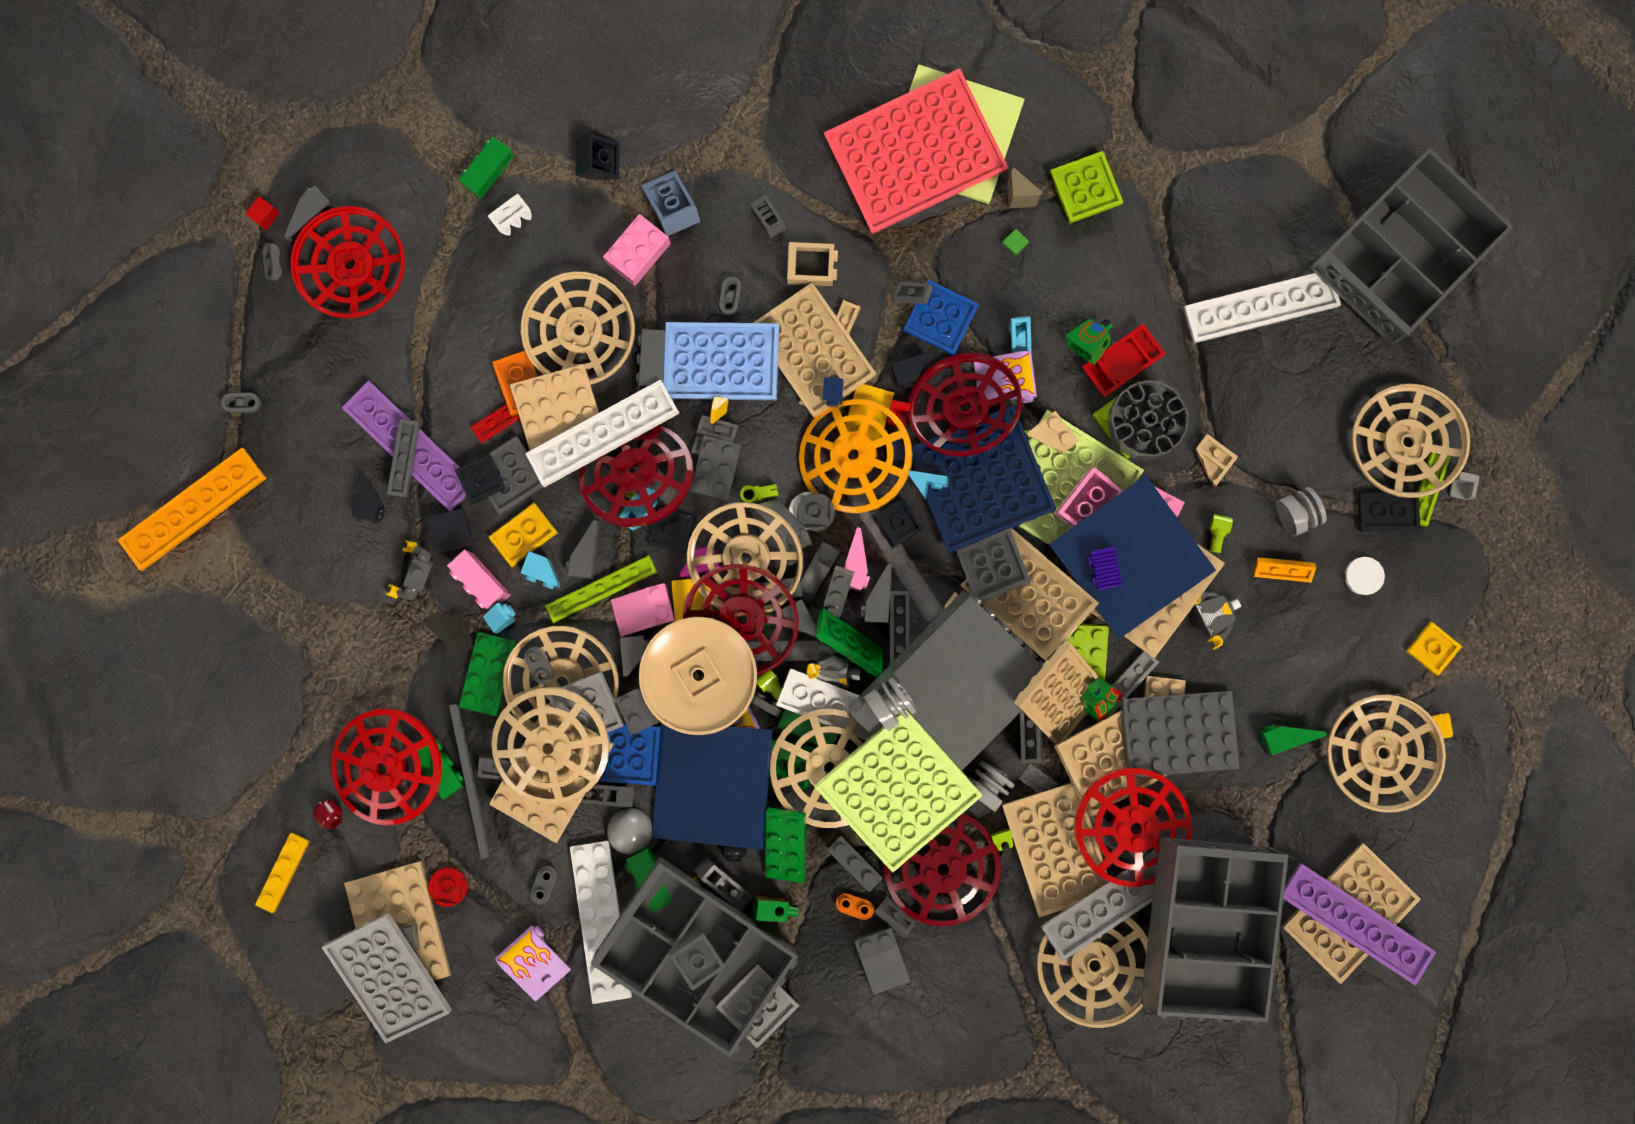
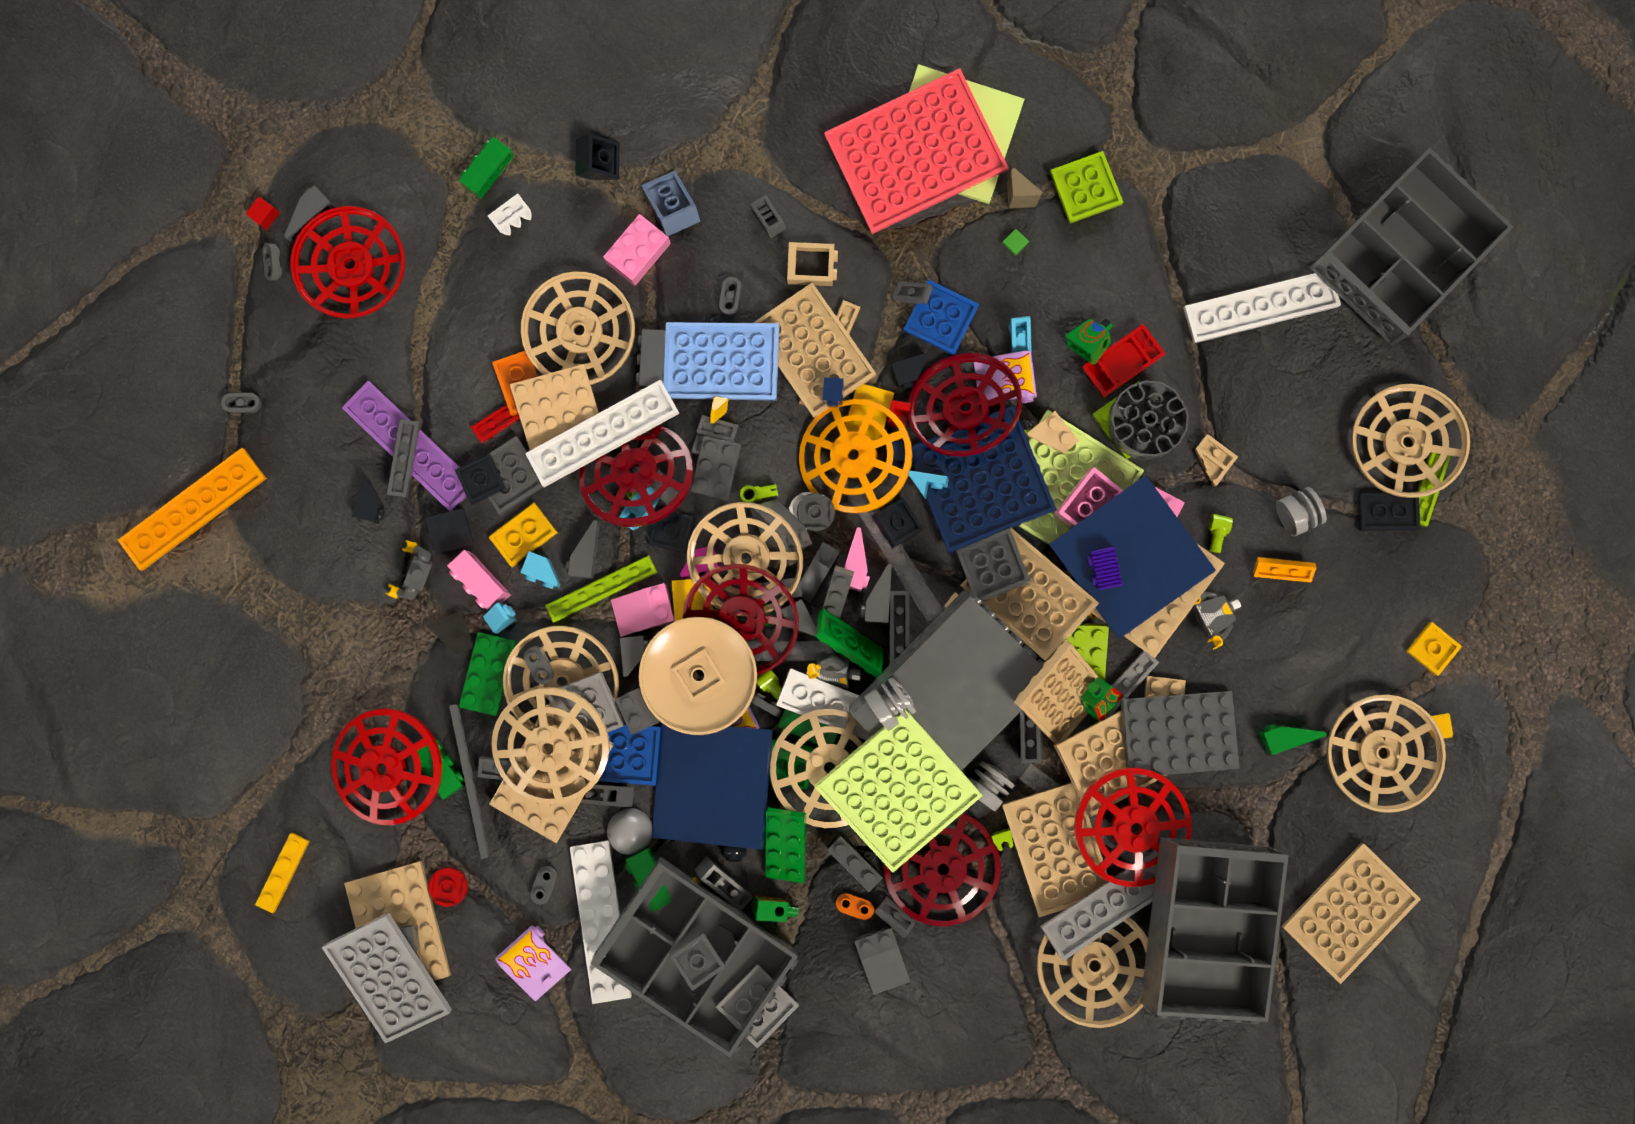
dark red head [313,800,343,829] -> none
medium lavender plate [1283,863,1436,986] -> none
white tile [1345,557,1385,595] -> none
light grey panel [1449,472,1480,501] -> none

